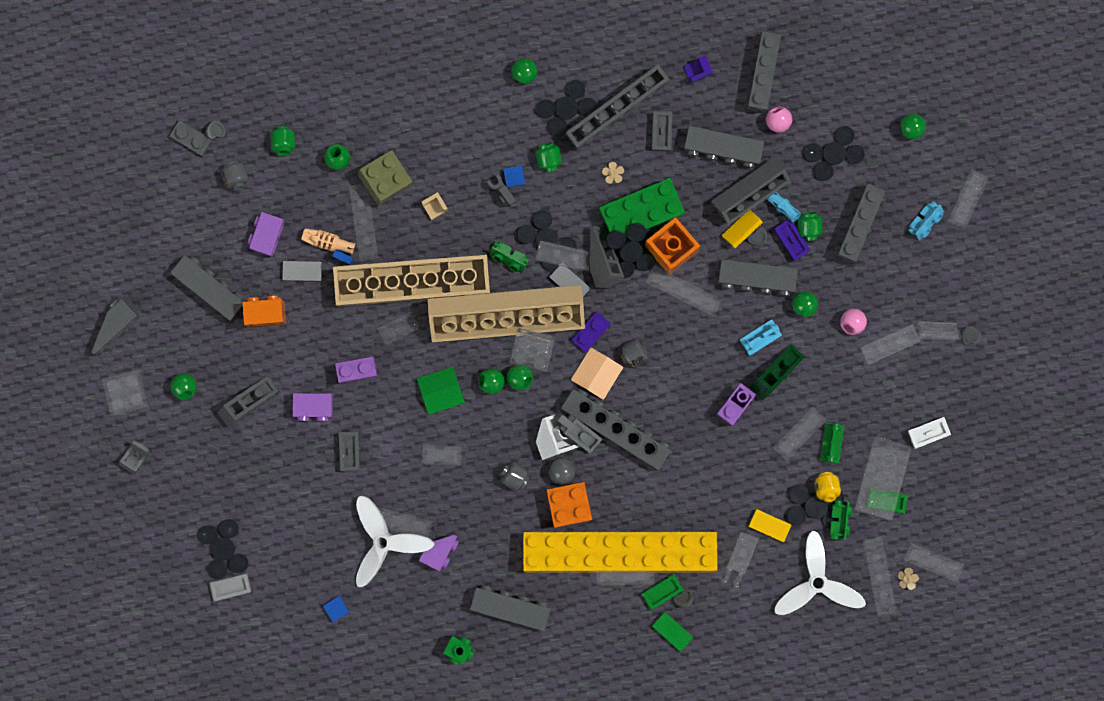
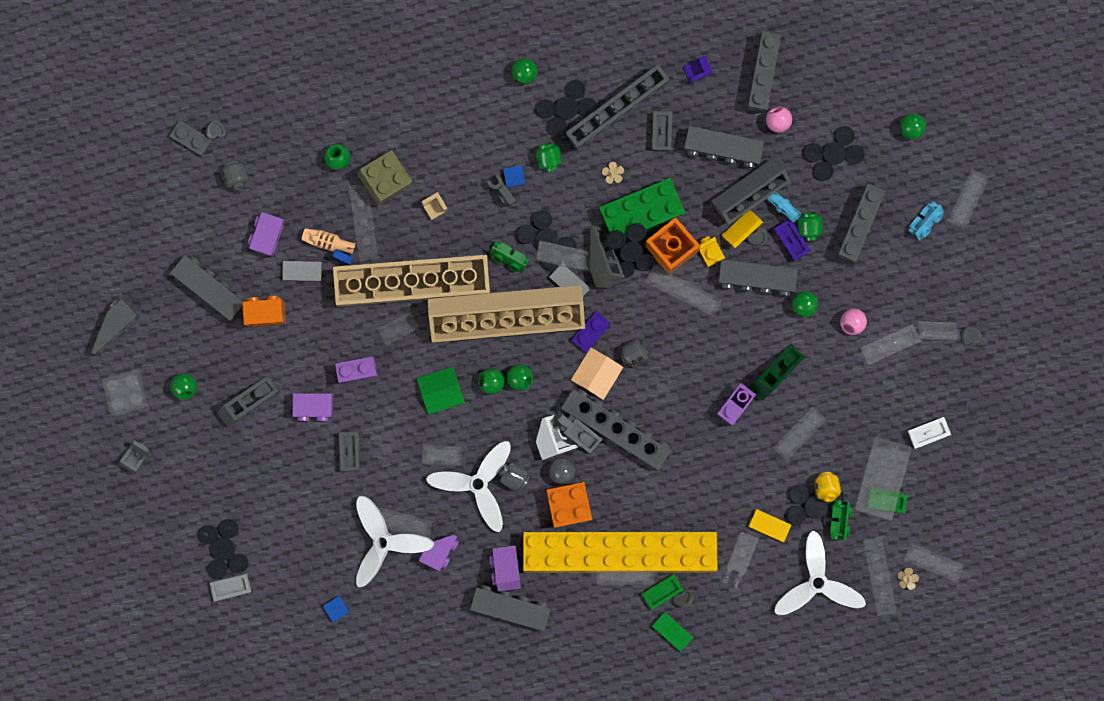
green head [270,126,296,156] -> none
green brick [443,636,475,665] -> none
clear plate [510,328,555,372] -> none
medium azure hinge [740,319,782,355] -> none
green hinge [820,423,845,463] -> none
none -> white piece [426,441,510,532]
none -> medium lavender brick [490,546,521,591]
none -> yellow bracket [699,236,725,267]

